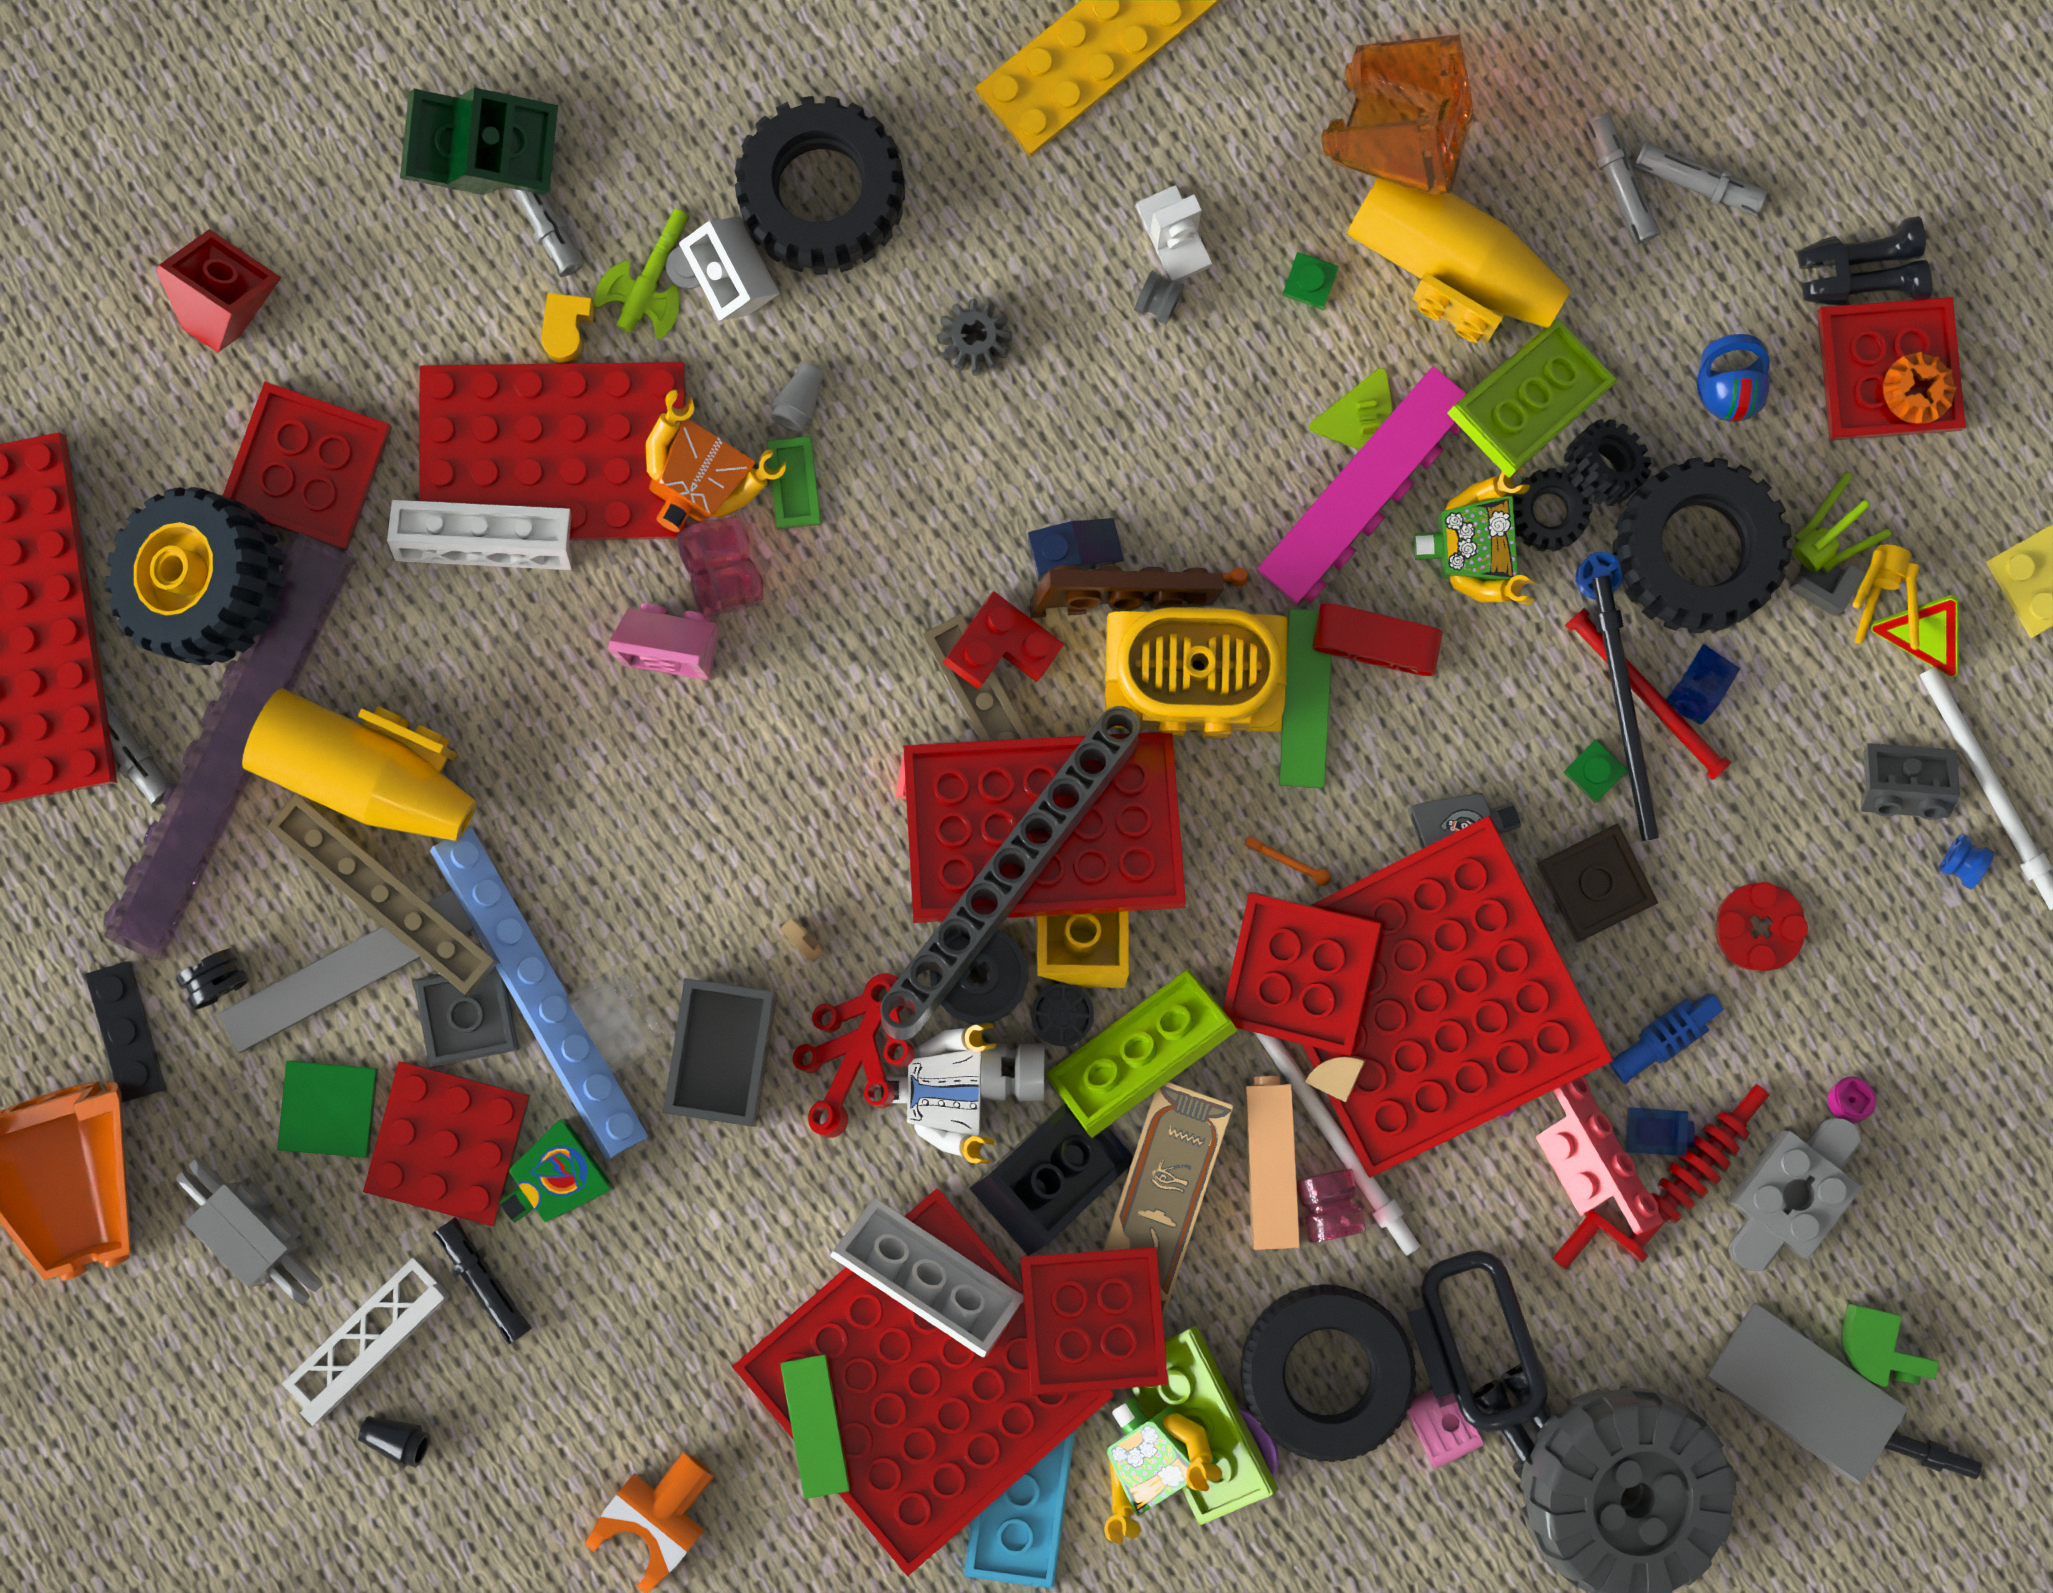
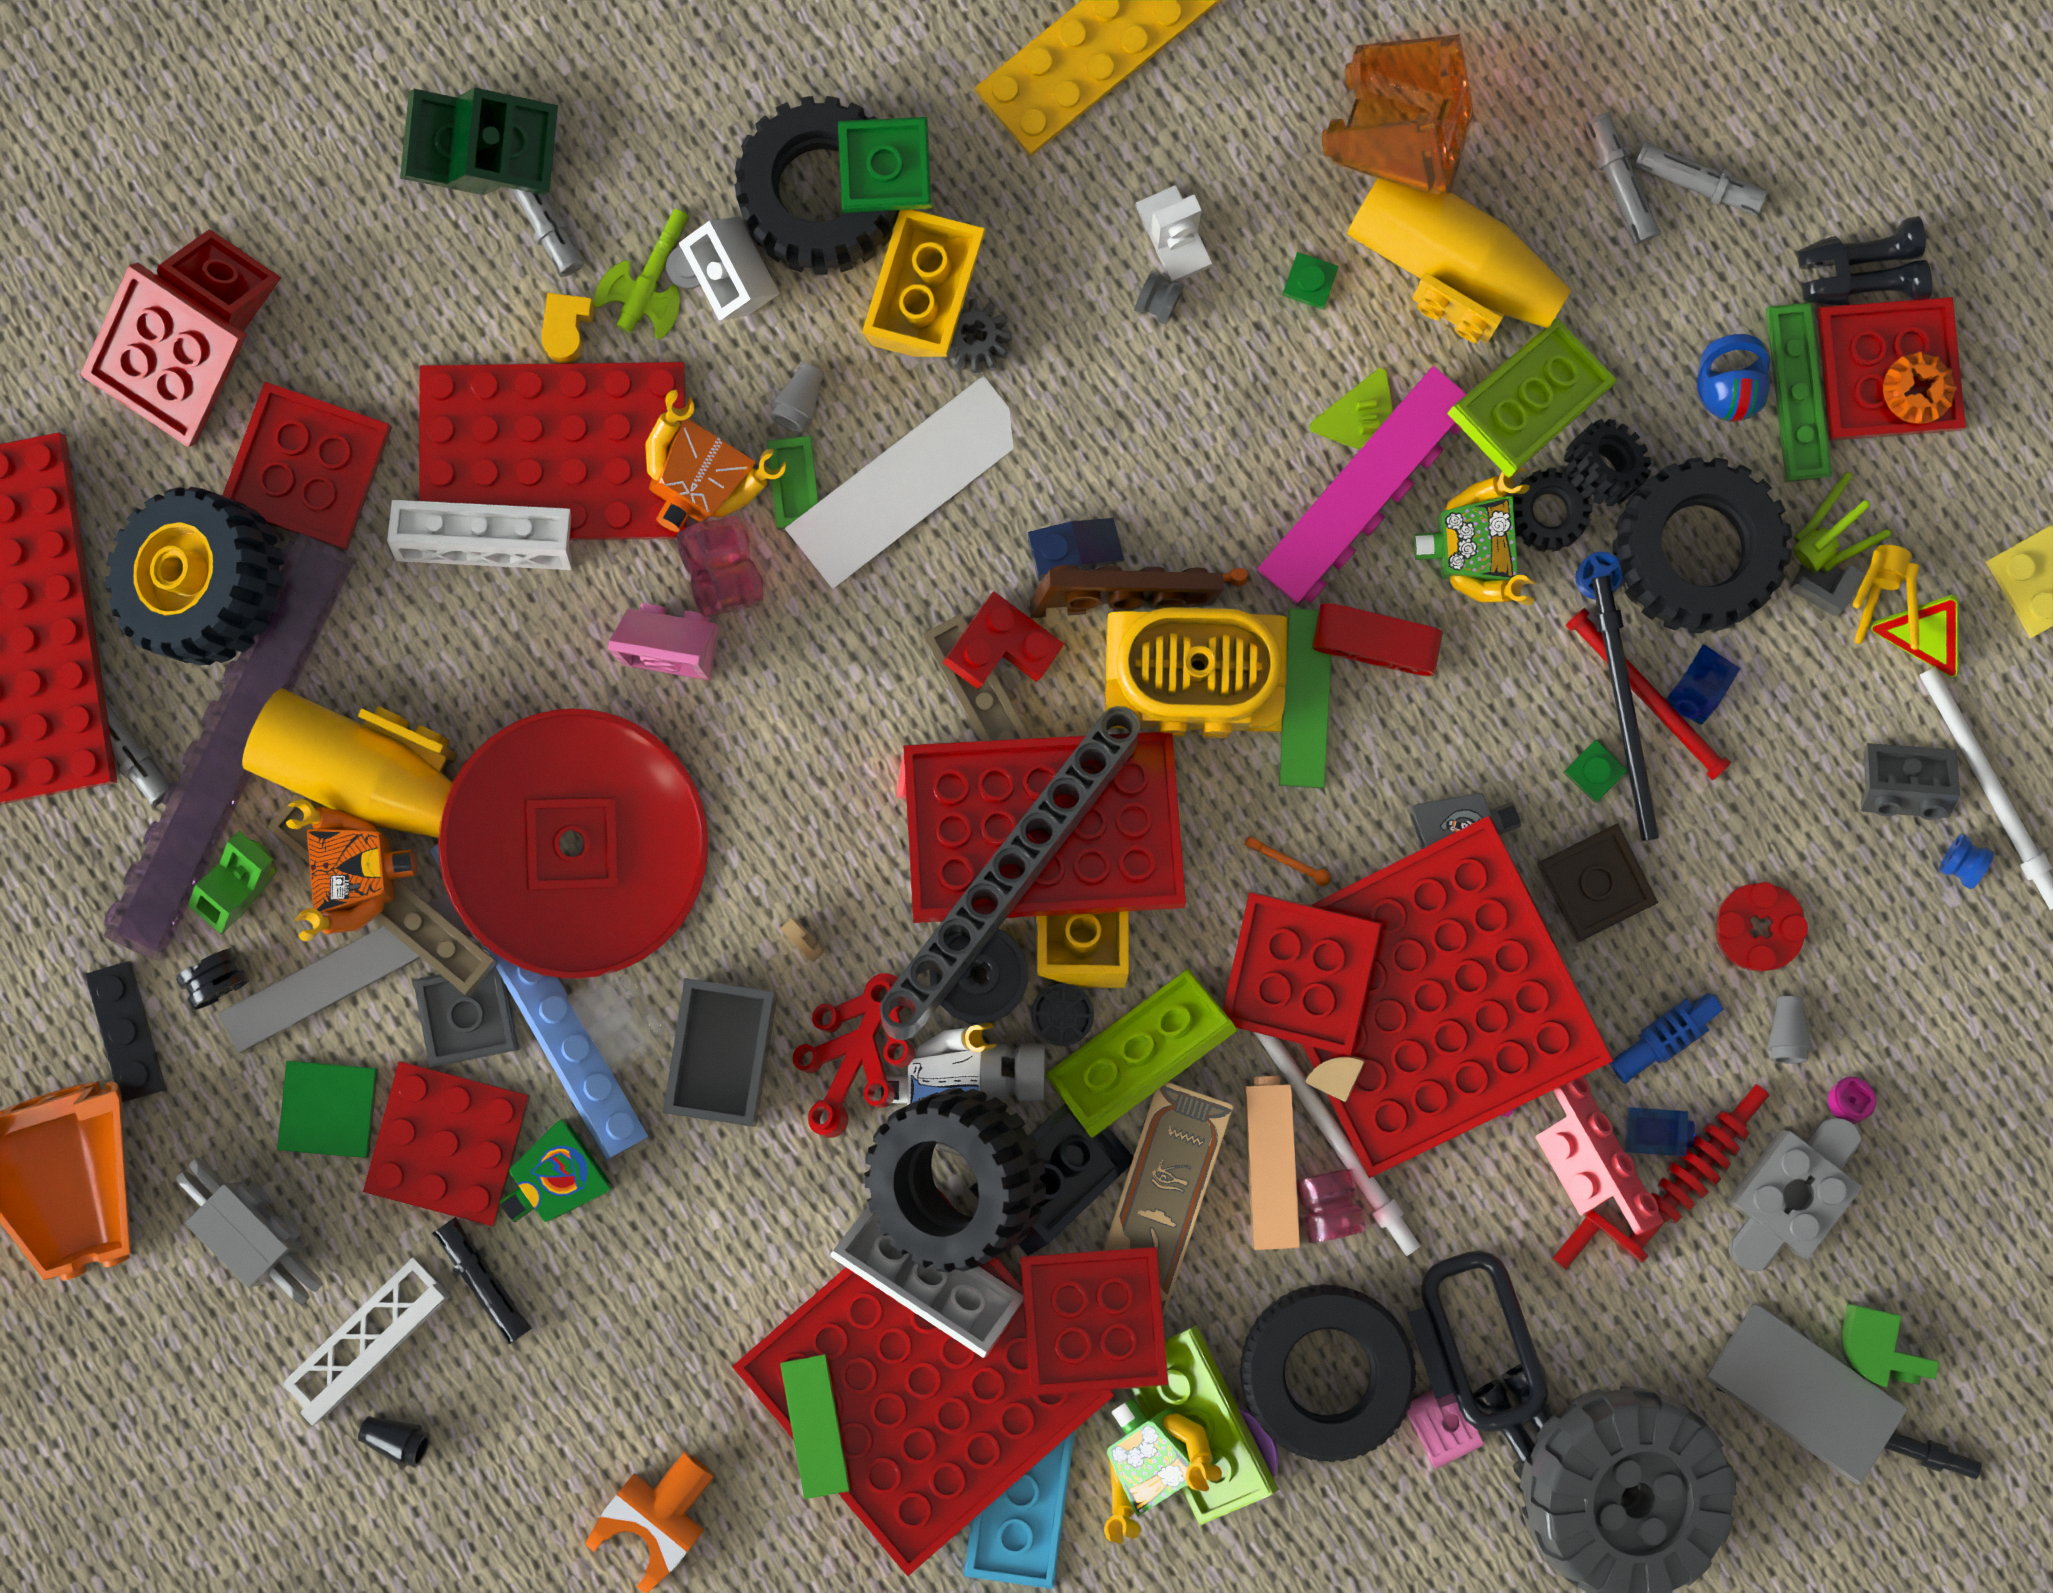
none -> plate [80,262,247,447]
none -> bright green brick [188,831,277,934]
none -> orange torso [286,799,417,941]
none -> red dish [438,708,708,979]
none -> white sticker [785,375,1014,589]
none -> green tile [838,117,932,213]
none -> yellow slope [862,209,986,357]
none -> black tyre [864,1088,1046,1273]
none -> bright green tile [1766,303,1832,482]
none -> light grey cone [1767,996,1813,1064]

